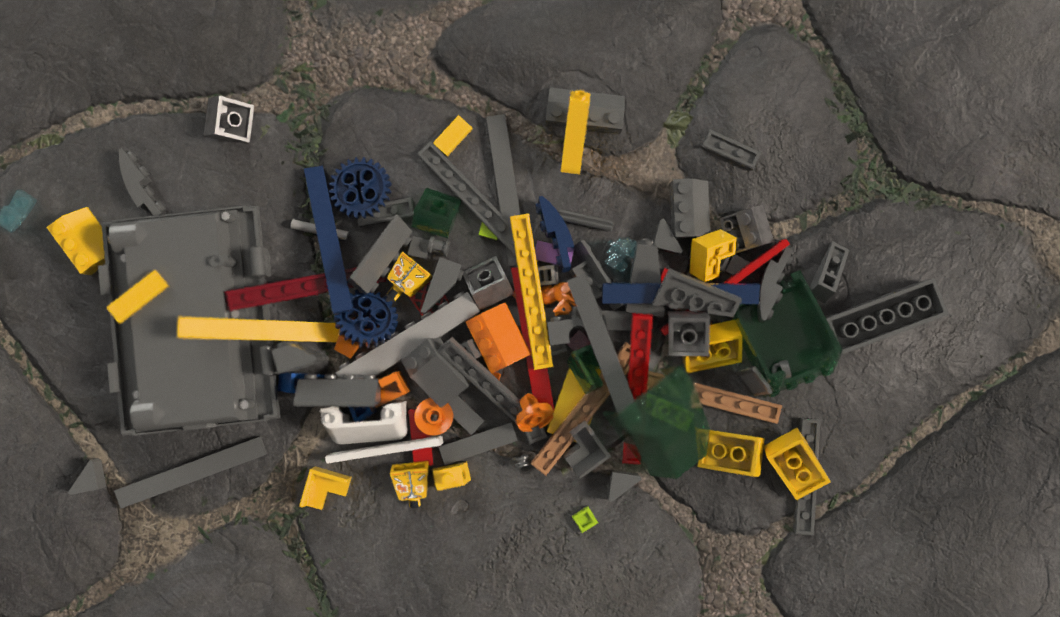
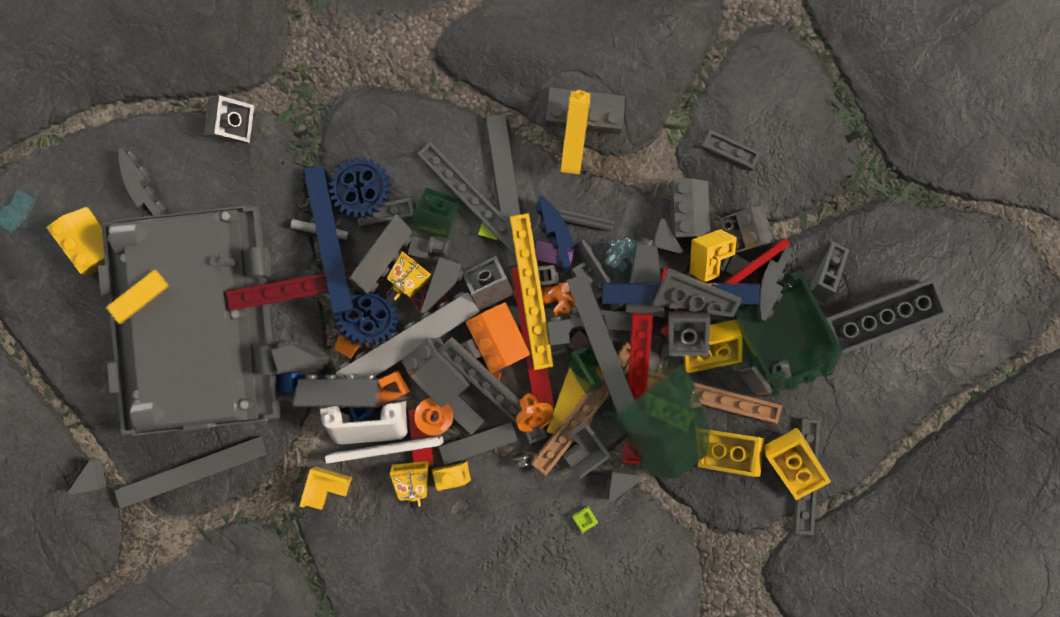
yellow tile [177,317,340,342] -> none
yellow tile [433,115,473,157] -> none

